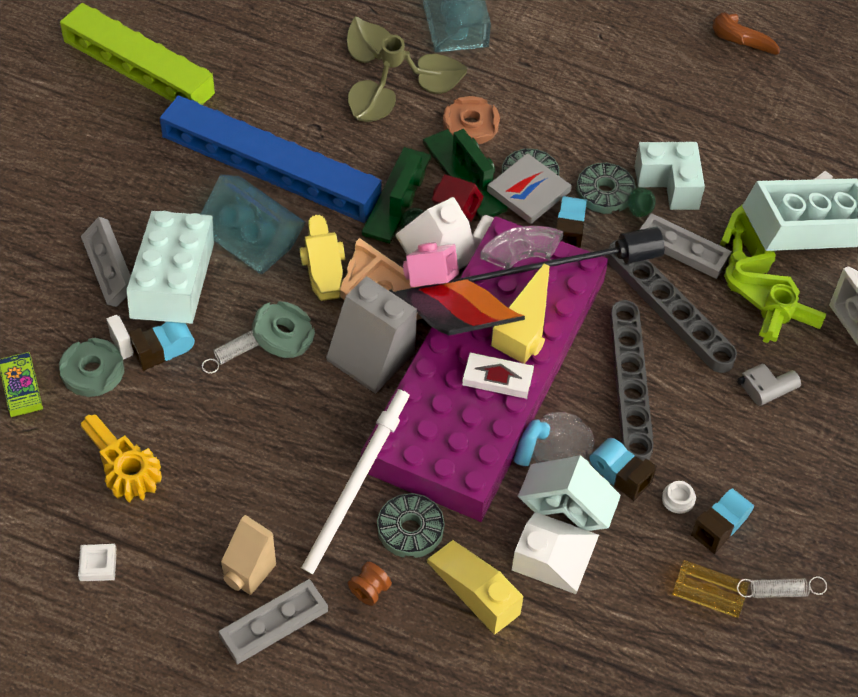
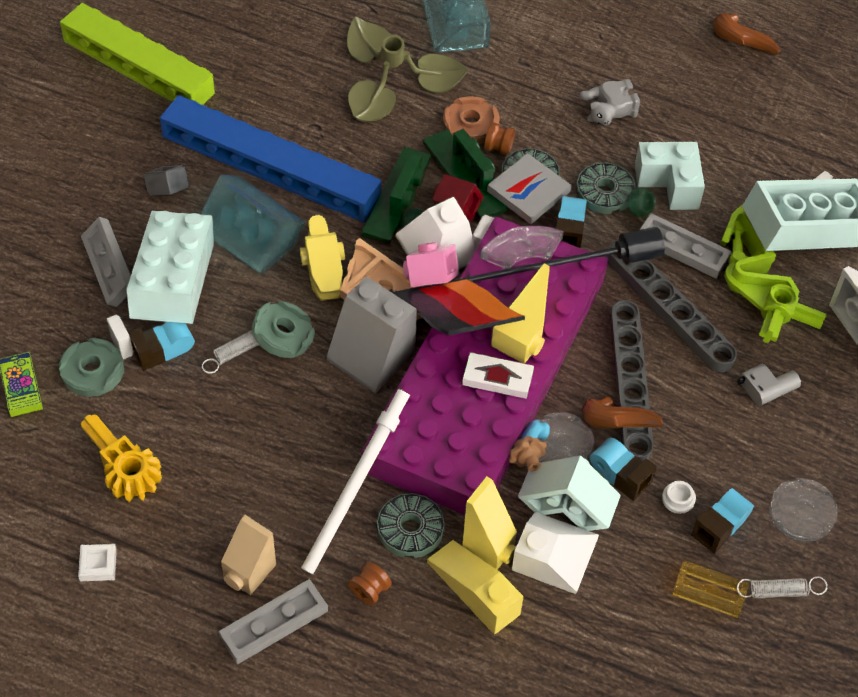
none -> flat silver slope [144,165,189,196]
none -> light yellow slope [462,476,517,570]
none -> dark orange wheel [484,122,515,156]
none -> medium nougat plant [508,436,547,471]
none -> light grey animal [580,79,640,126]
none -> dark orange piece [581,397,663,428]
none -> clear tile [769,478,838,542]

